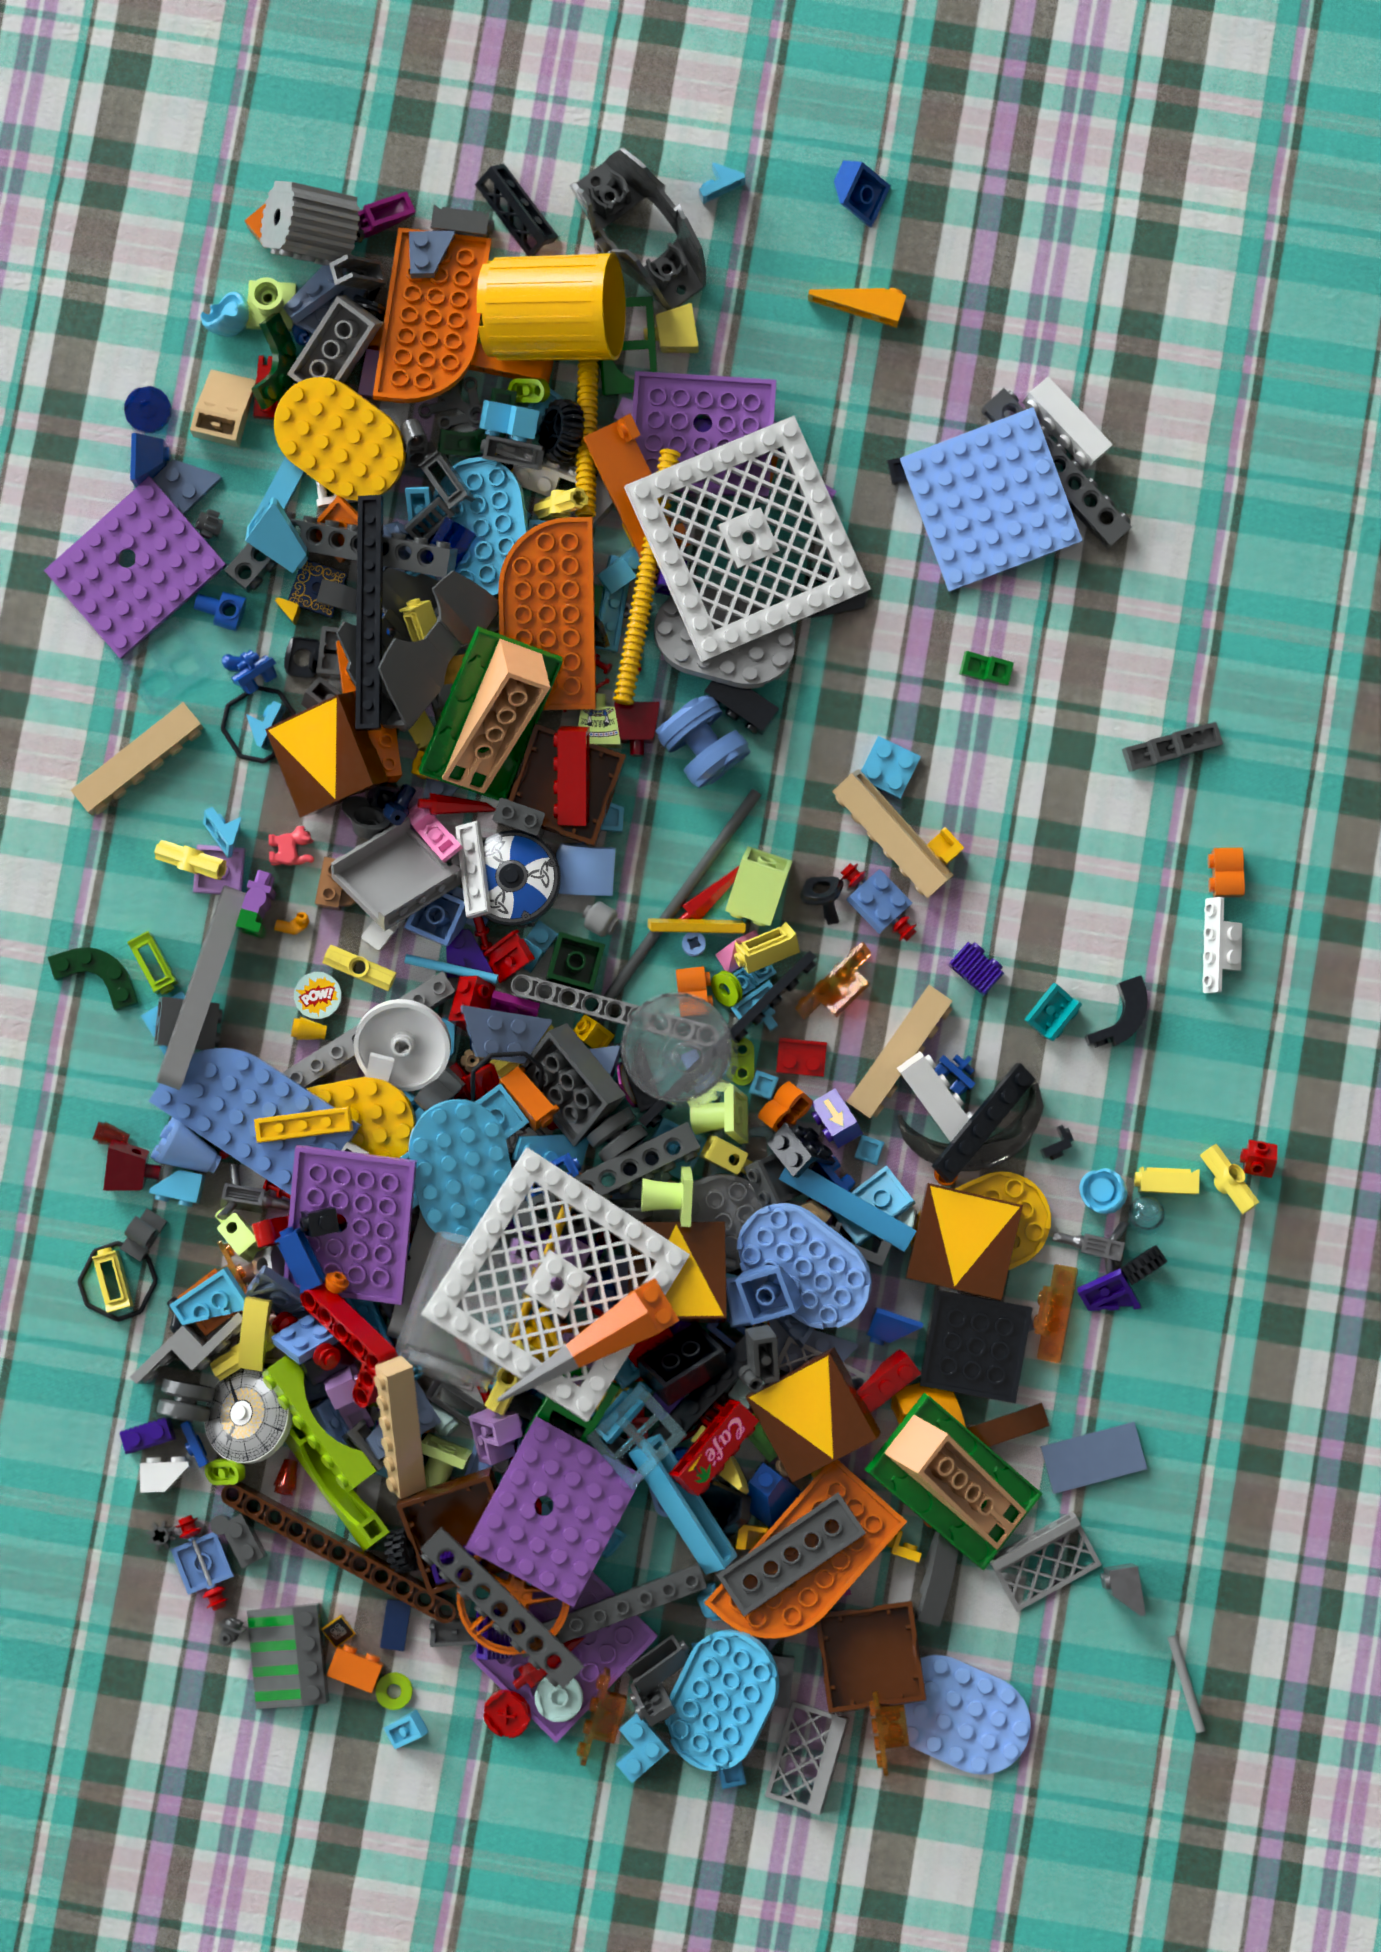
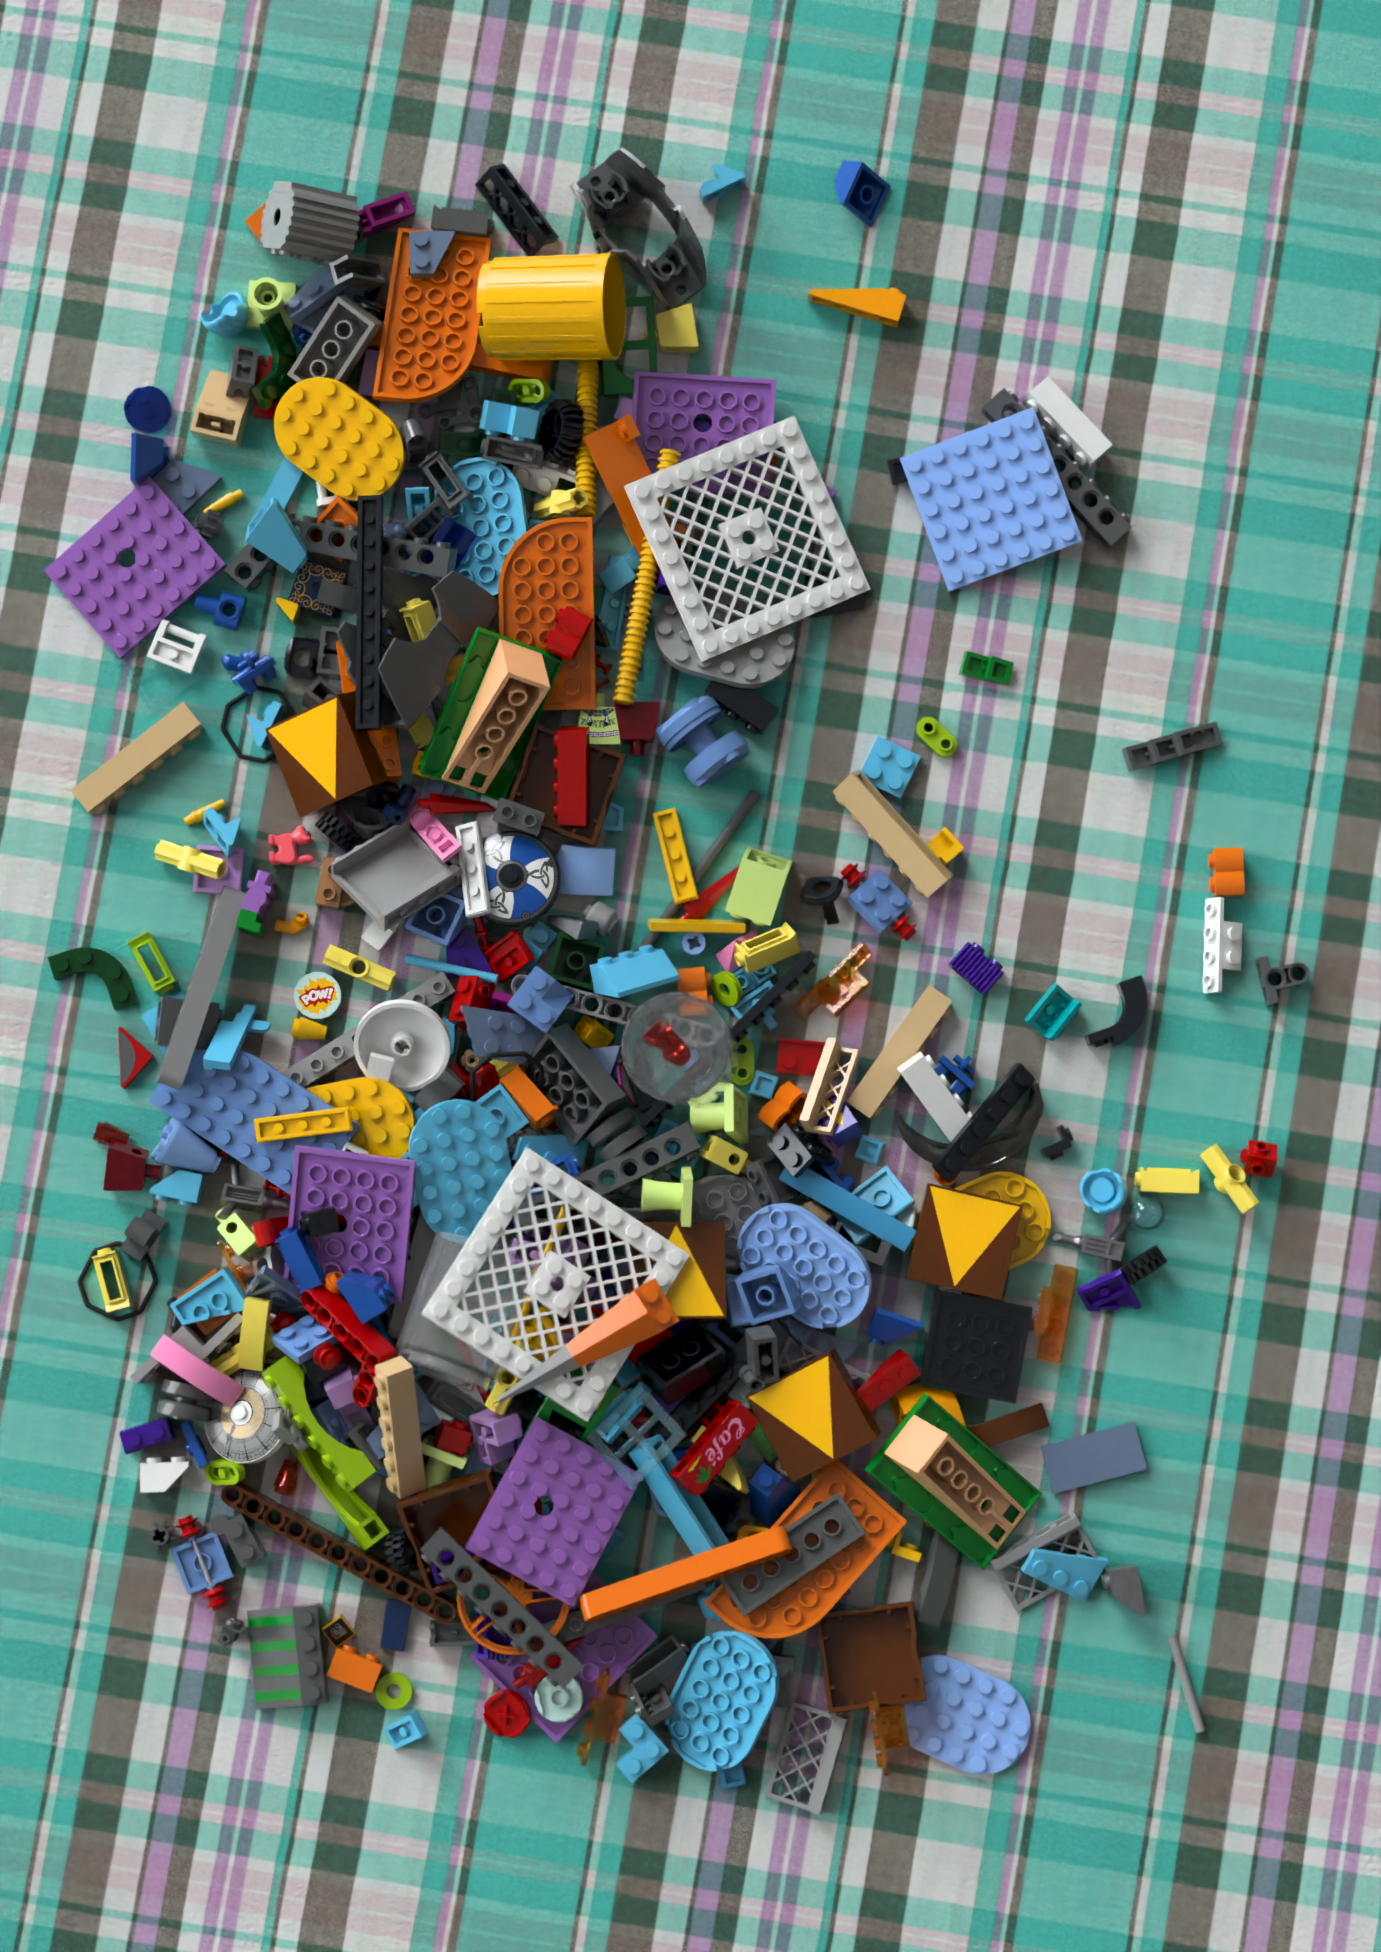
none -> tile [118,1026,154,1089]
none -> white plate [147,619,208,675]
none -> bright pink slope [150,1334,245,1408]
none -> yellow animal [183,799,226,827]
none -> yellow animal [203,489,245,513]
none -> medium azure piece [203,1004,271,1071]
none -> dark grey hinge [226,344,258,398]
none -> light grey plate [272,1411,309,1451]
none -> black tyre [315,811,359,853]
none -> blue slope [336,1270,397,1324]
none -> red brick [433,1418,474,1456]
none -> medium blue slope [507,966,574,1034]
none -> red brick [544,605,594,662]
none -> dark grey slope [546,915,599,940]
none -> orange beam [578,1526,793,1623]
none -> medium azure slope [589,945,680,998]
none -> clear red leg [641,1020,691,1066]
none -> yellow tile [653,807,699,905]
none -> tan fence [799,1037,860,1136]
none -> lime plate [916,717,957,758]
none -> medium azure wing [1021,1548,1108,1602]
none -> dark grey tile [1255,956,1310,1006]

